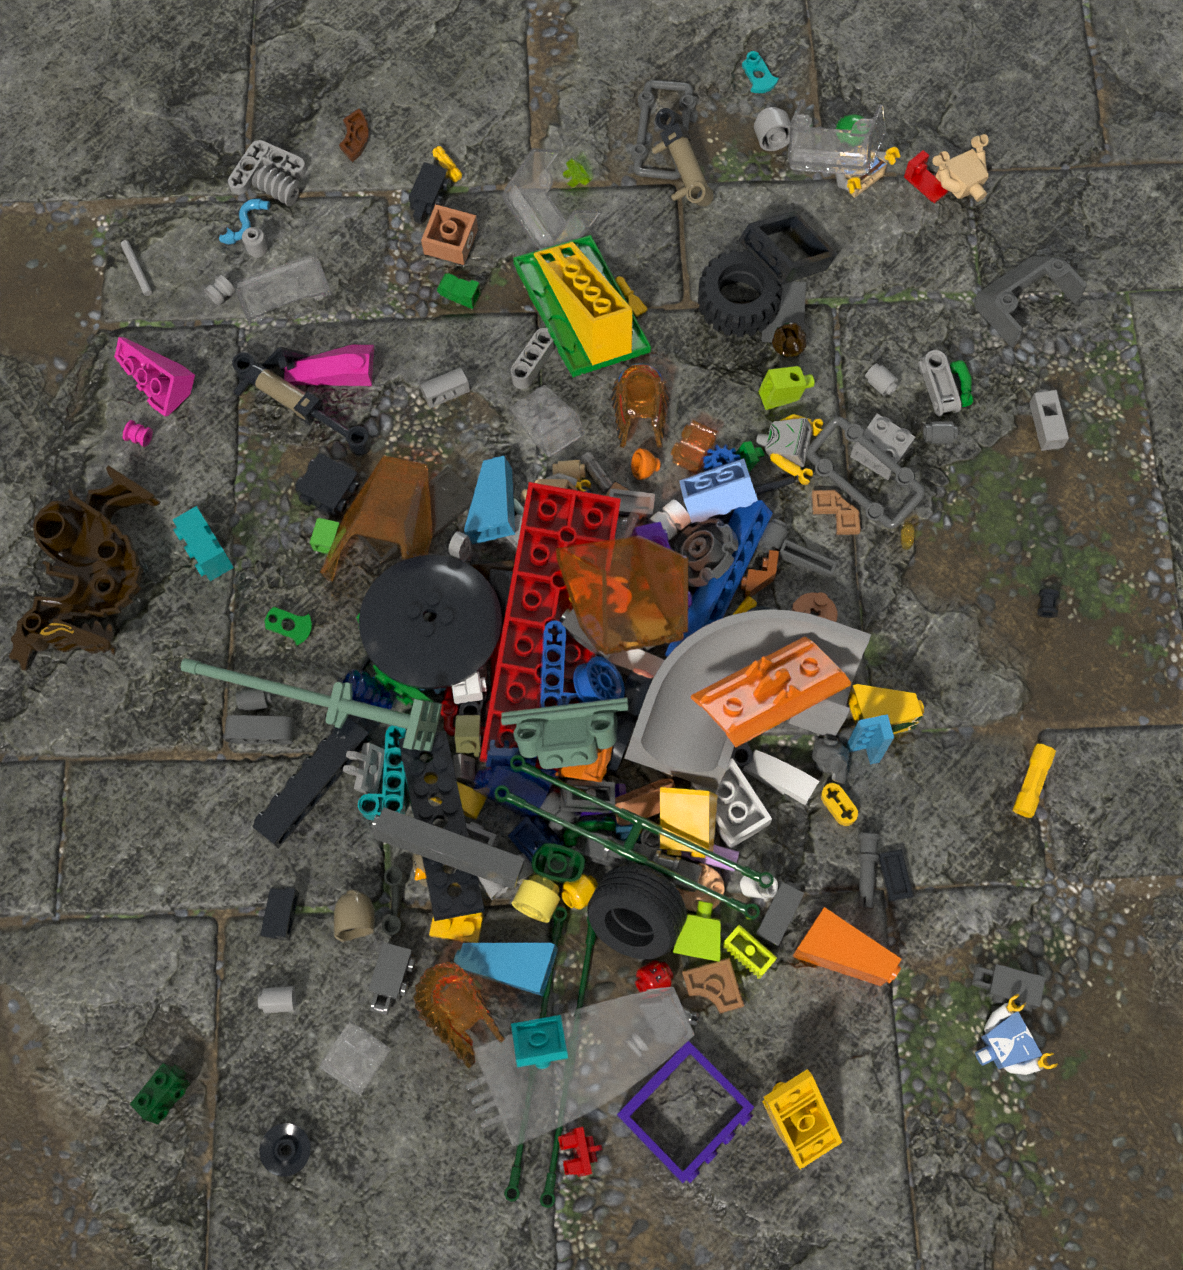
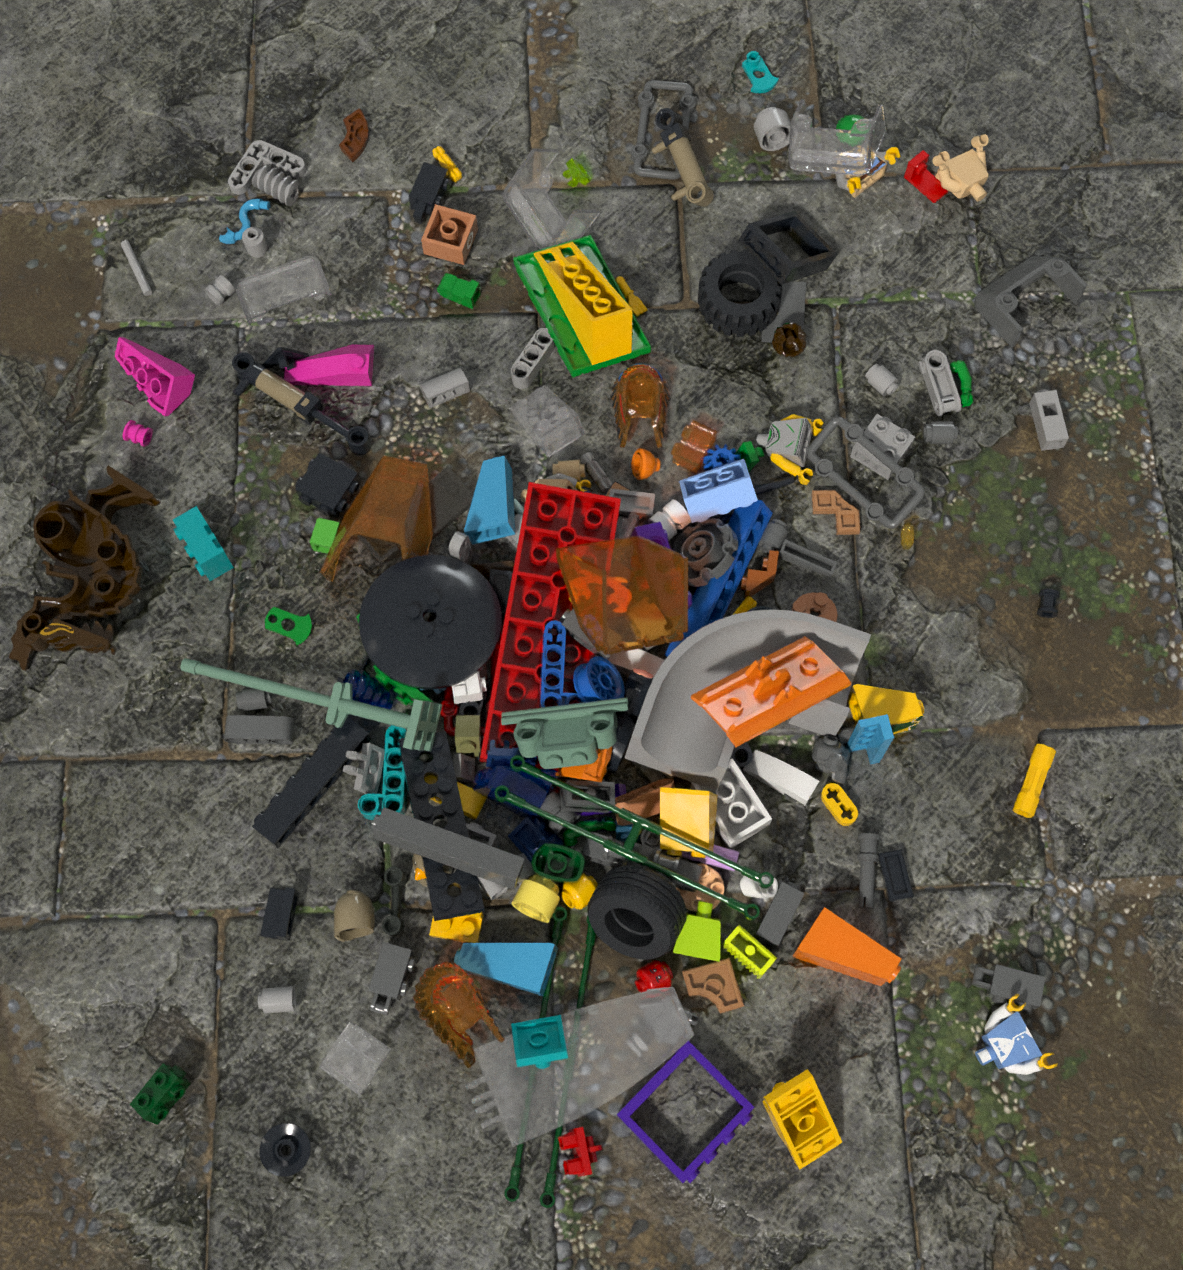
lime torso [758,366,814,410] -> none

